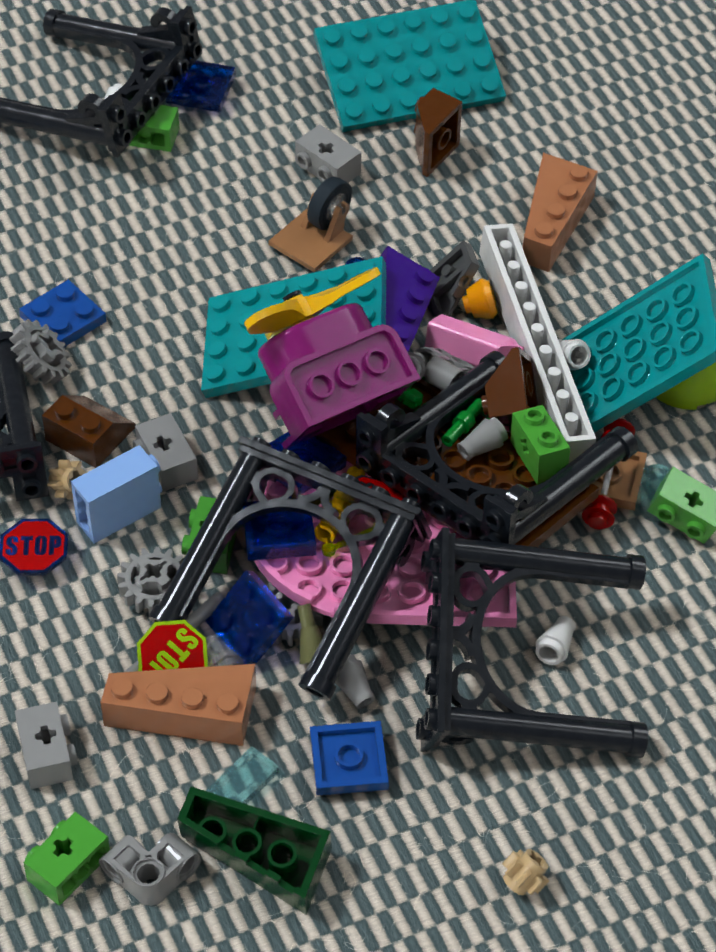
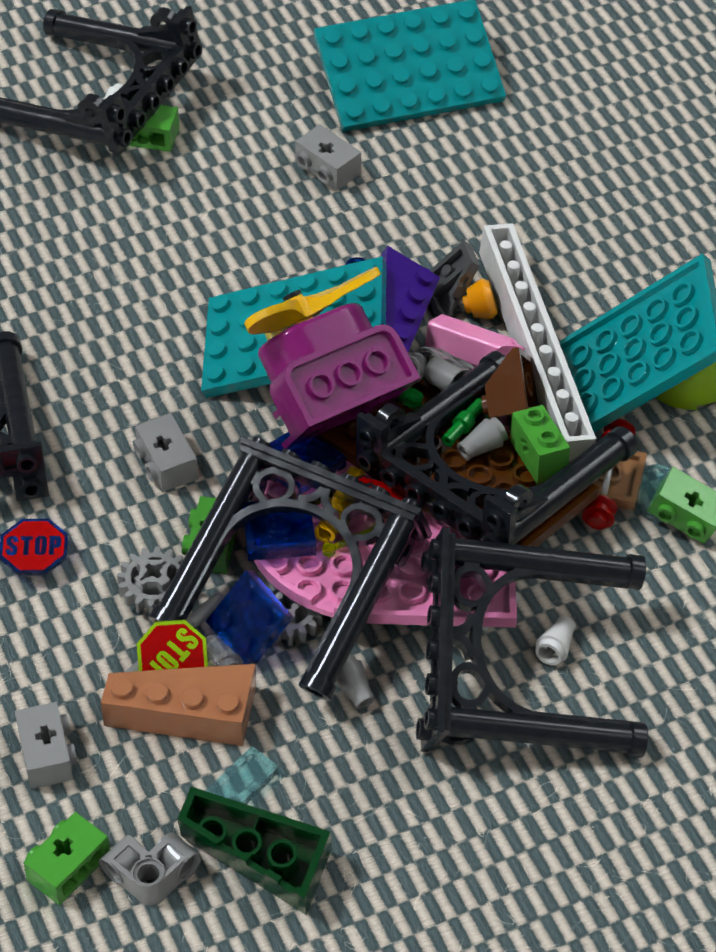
light grey gear [9,319,72,385] -> none
blue plate [19,279,107,348] -> none
reddish brown slope [42,395,136,468] -> none
tan gear [47,459,86,500] -> none
light blue brick [71,445,162,544] -> none
clear blue plate [166,60,236,112] -> none
medium nougat plate [268,176,353,272] -> none
olive cone [297,603,323,667] -> none
blue plate [310,721,389,796] -> none
reddish brown slope [414,88,462,177] -> none
tan gear [502,849,549,896] -> none
nougat wedge [523,153,598,272] -> none
white cone [558,339,591,370] -> none

